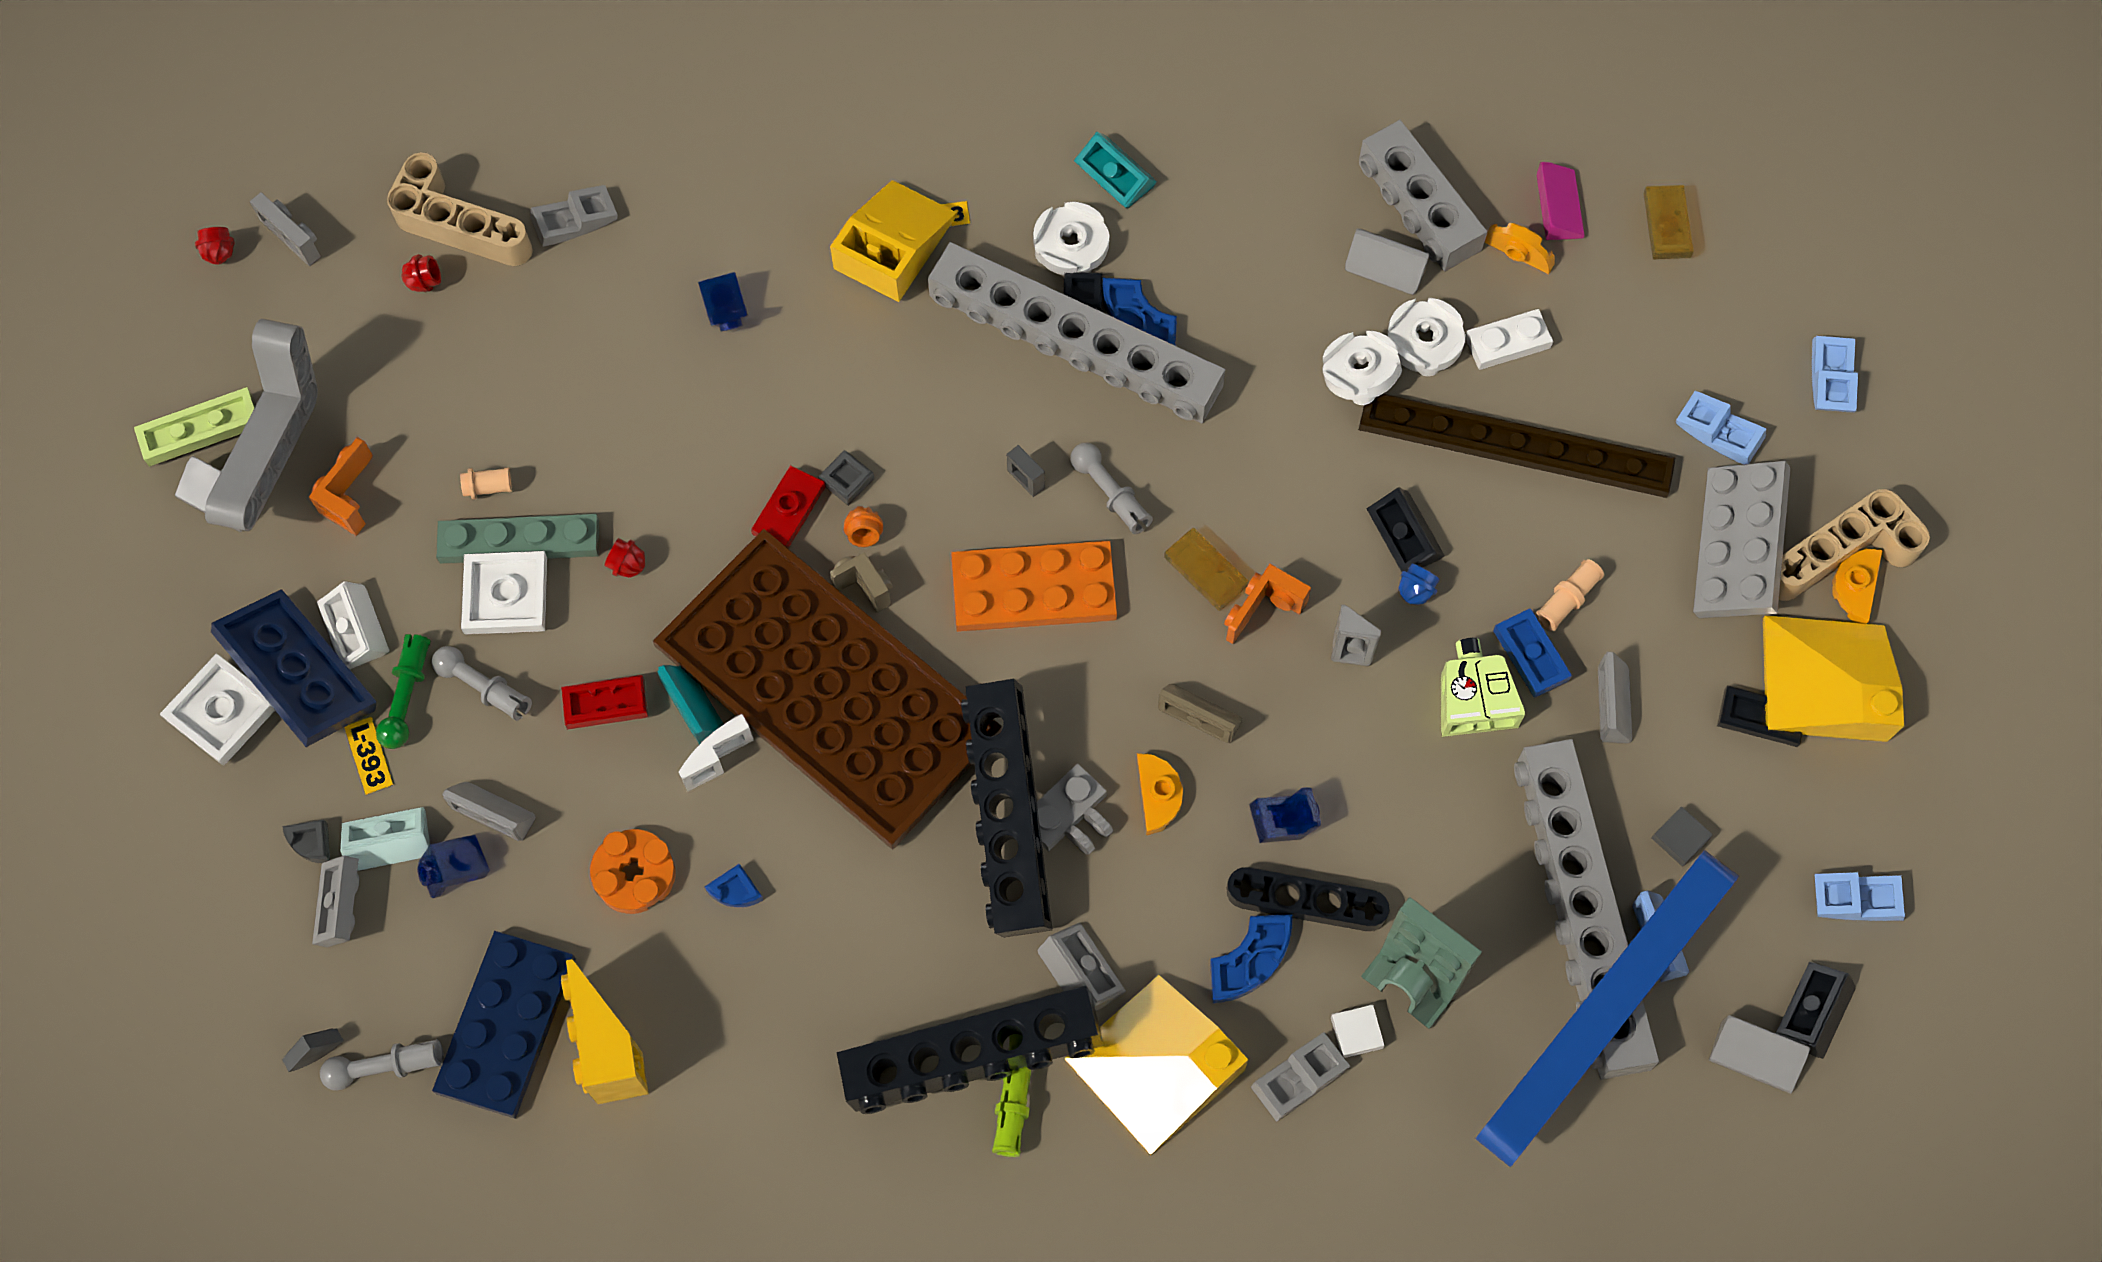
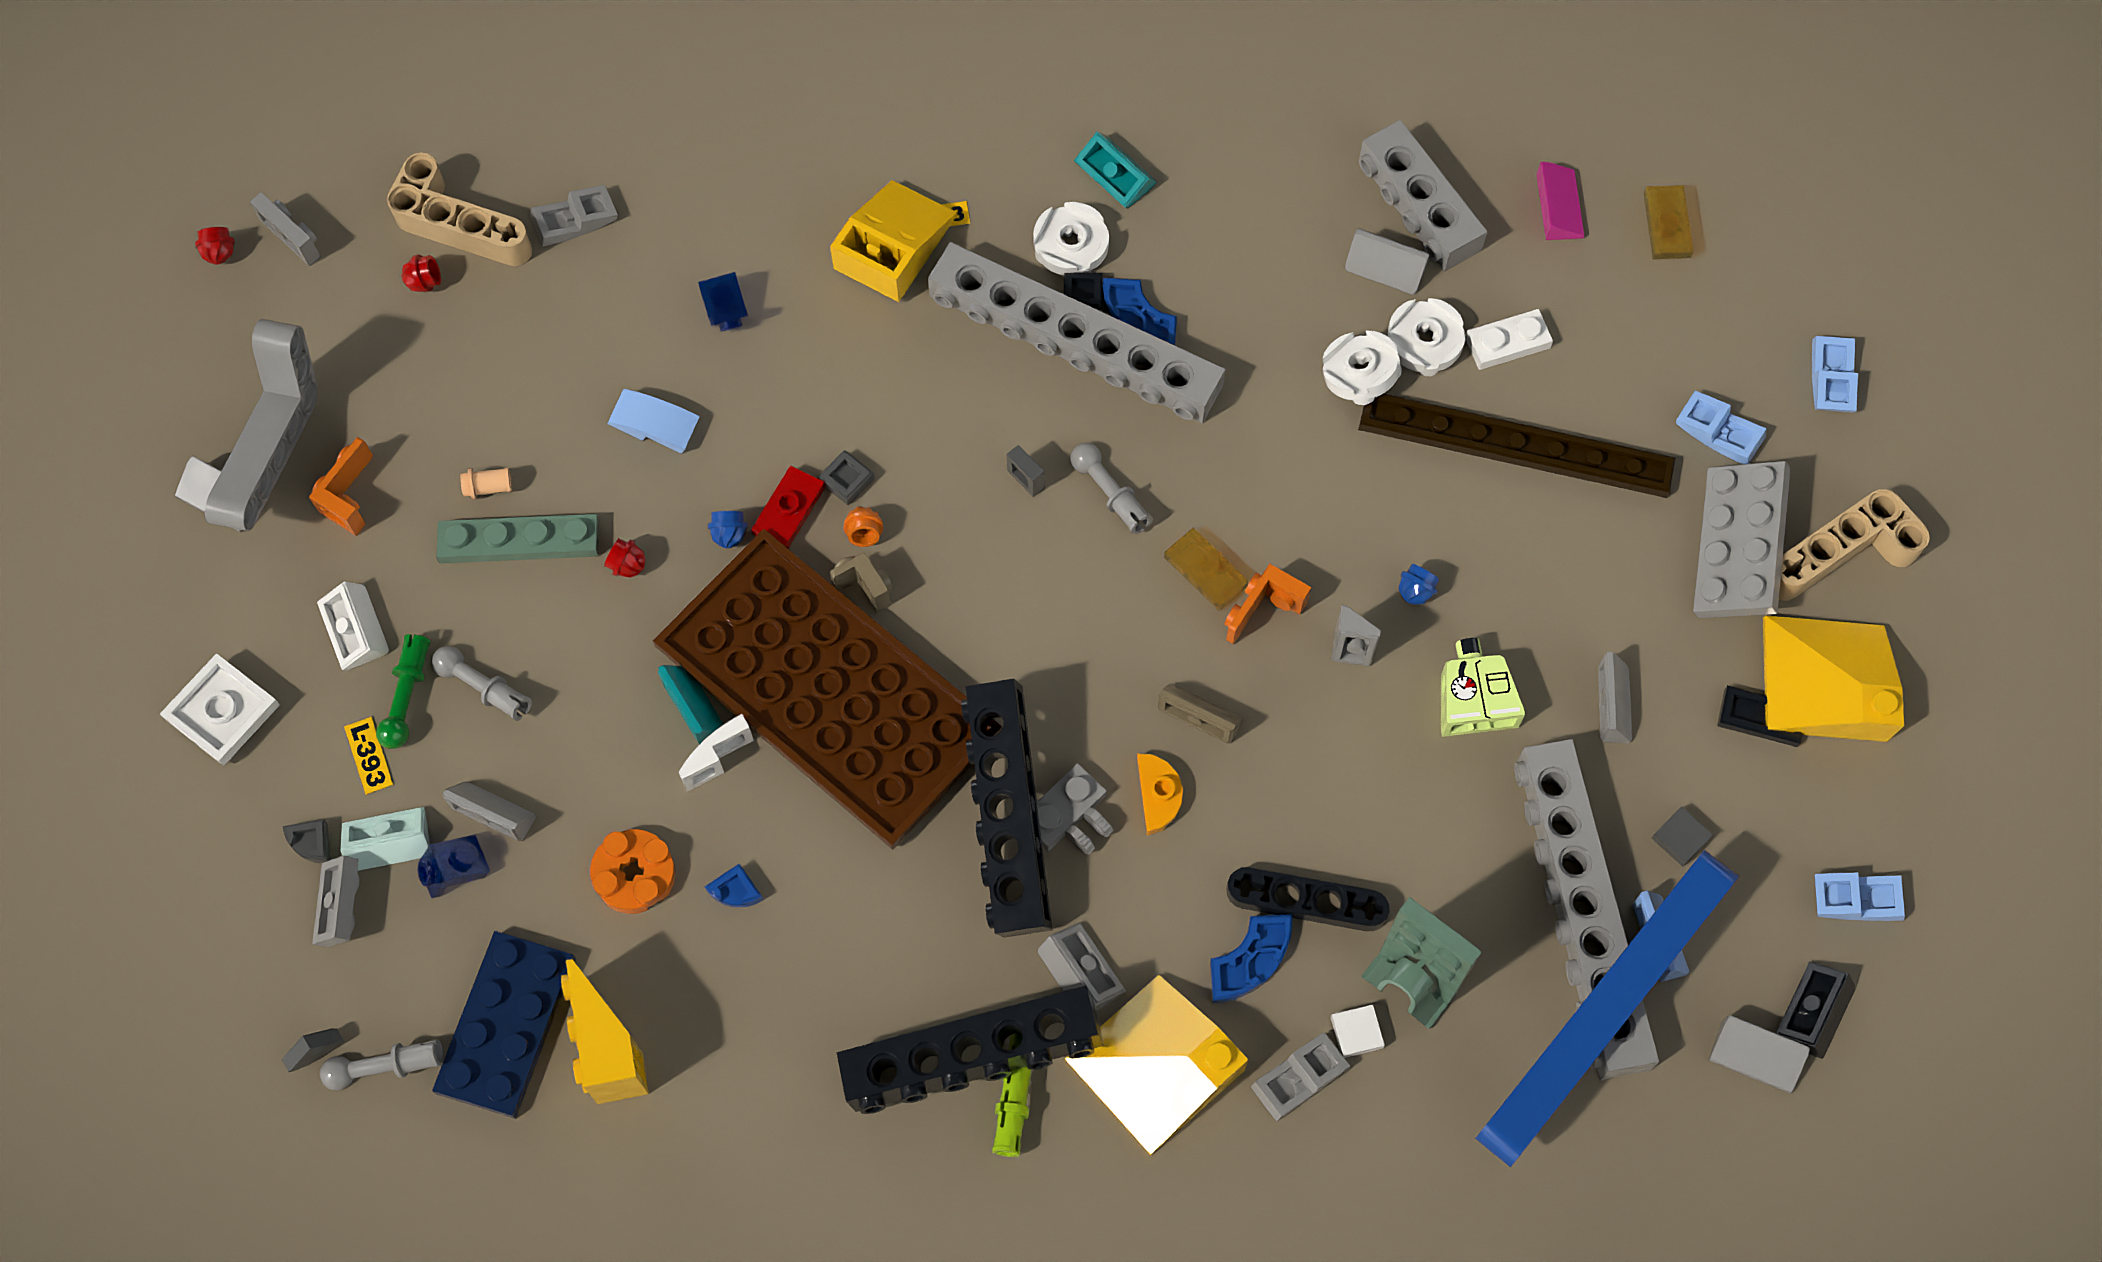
yellowish green plate [134,387,256,467] -> none
dark blue plate [211,589,377,747] -> none
white plate [461,551,547,635] -> none
red plate [561,675,649,730] -> none
orange plate [951,541,1117,632] -> none
clear blue bracket [1249,787,1321,843] -> none
black slope [1366,487,1445,572] -> none
light orange plate [1484,223,1555,274] -> none
blue plate [1493,608,1572,698] -> none
light nougat pin [1535,559,1604,631] -> none
light orange plate [1832,549,1882,624] -> none
none -> light blue slope [607,389,700,454]
none -> blue plate [708,511,748,549]

